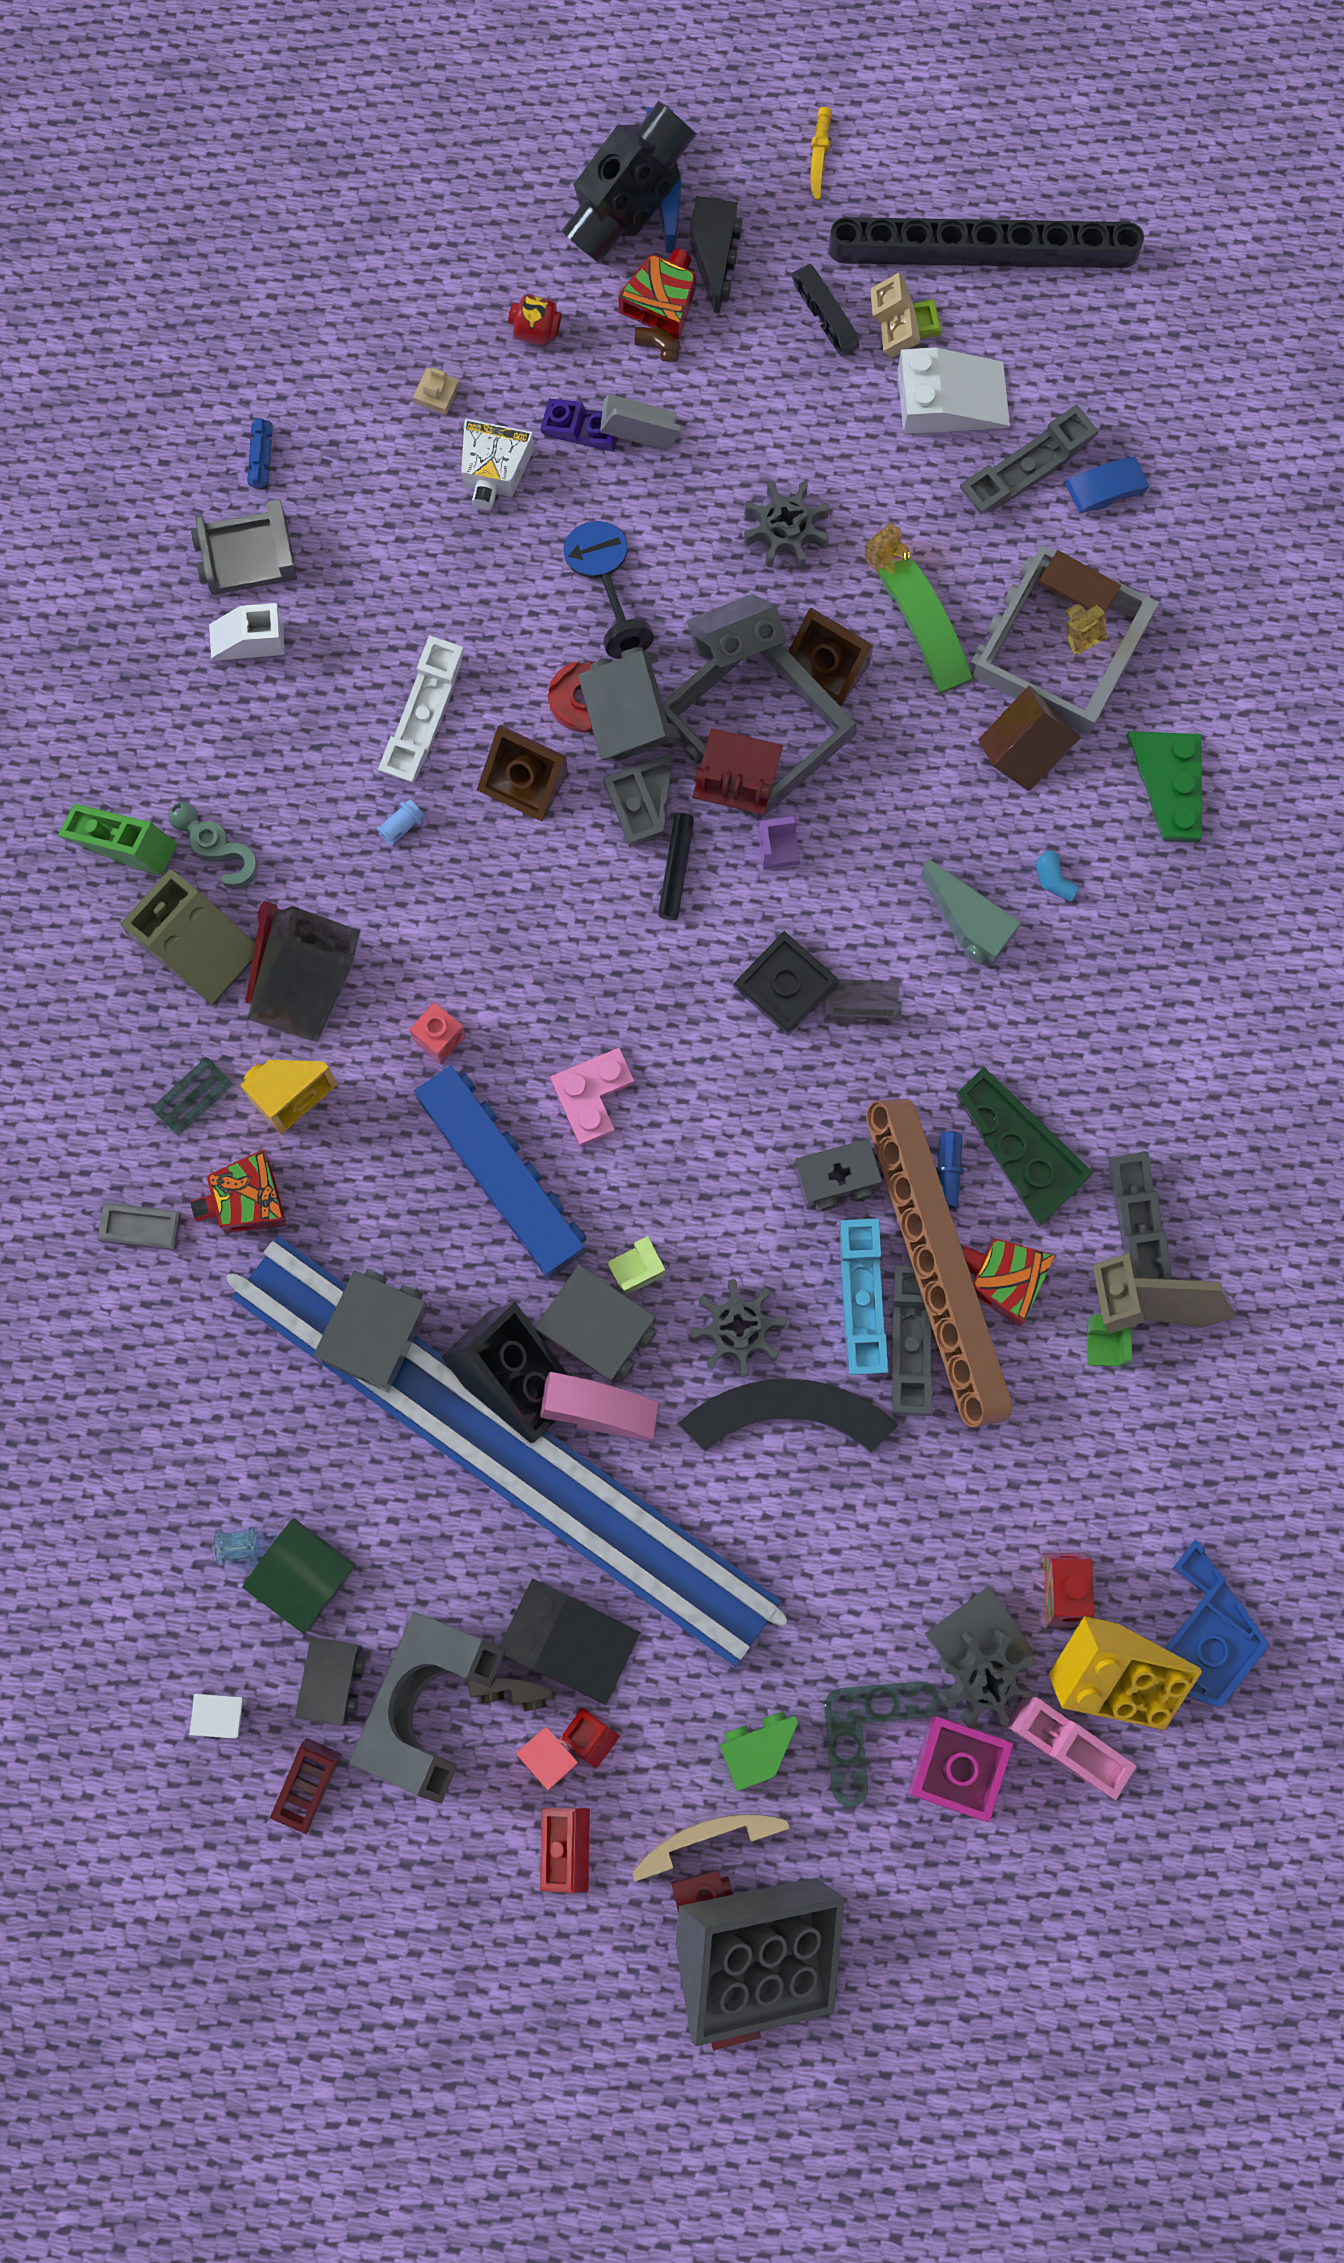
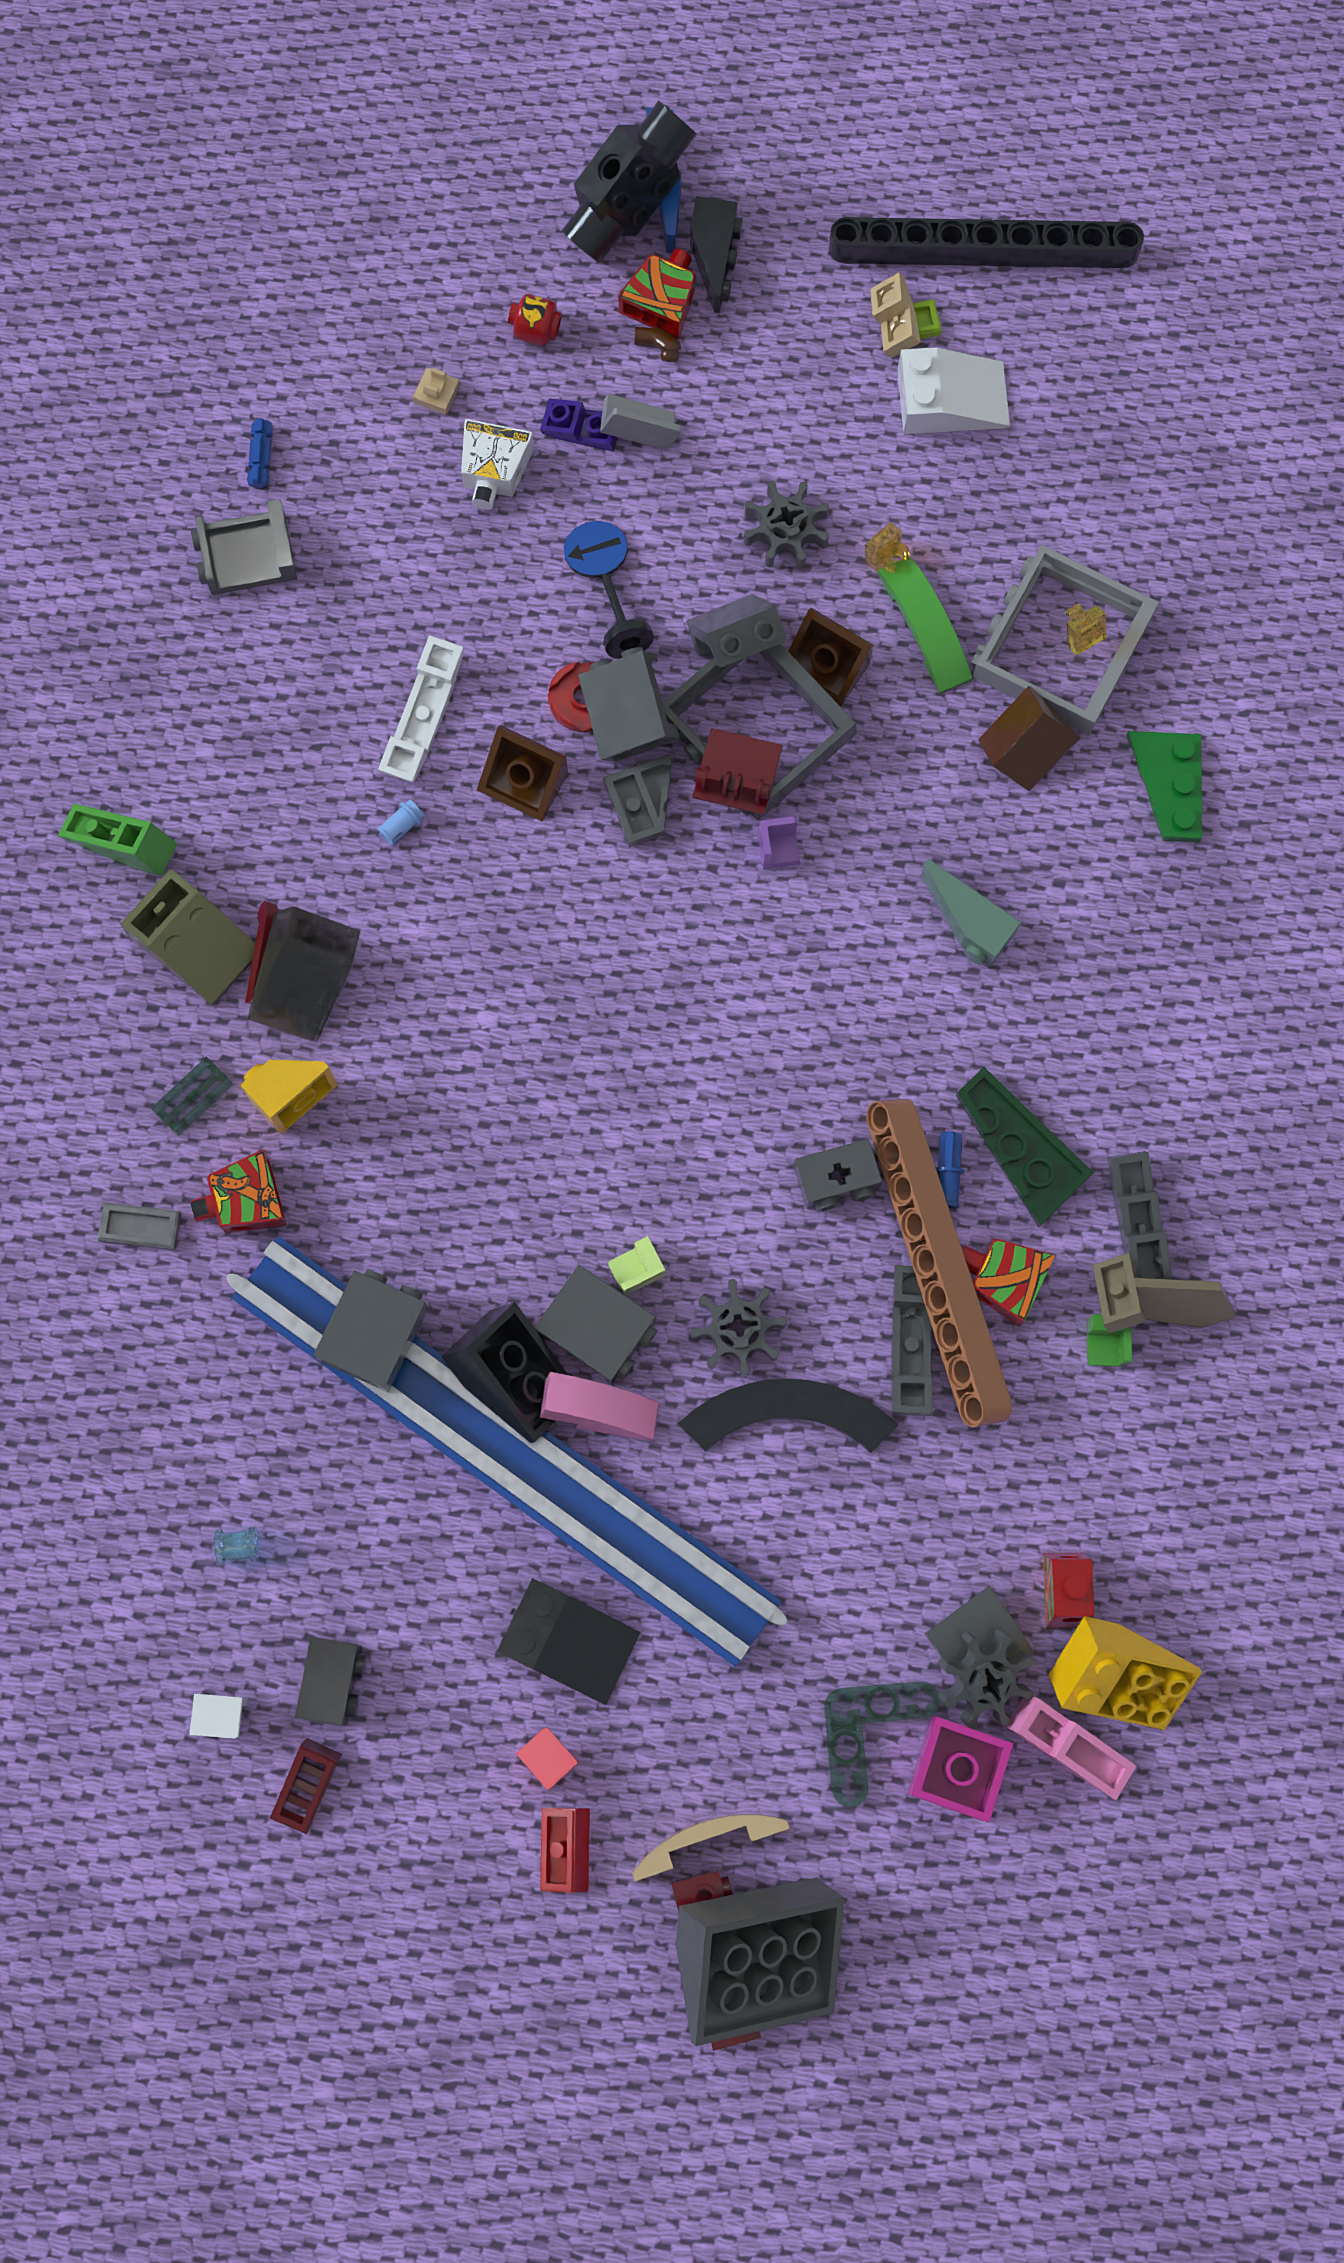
sand green piece [169,802,258,889] -> none
white slope [209,603,285,661] -> none
dark green slope [242,1518,356,1634] -> none
dark grey arch [349,1611,506,1804] -> none
coral brick [409,1002,466,1064] -> none
blue brick [414,1065,587,1280] -> none
dark brown slope [468,1678,554,1712] -> none
bright pink plate [550,1048,634,1147] -> none
red slope [559,1707,620,1769] -> none
black axle [658,813,694,920] -> none
bright green slope [719,1711,798,1791] -> none
black plate [733,931,839,1036] -> none
black beam [792,264,859,357] -> none
yellow piece [810,107,832,200] -> none
clear smoke panel [823,979,902,1025] -> none
medium azure slope [840,1218,888,1375] -> none
dark grey slope [960,404,1098,515] -> none
dark azure arm [1036,851,1080,903] -> none
reddish brown tile [1038,550,1121,620] -> none
blue slope [1065,456,1150,513] -> none
blue wing [1164,1539,1269,1709] -> none

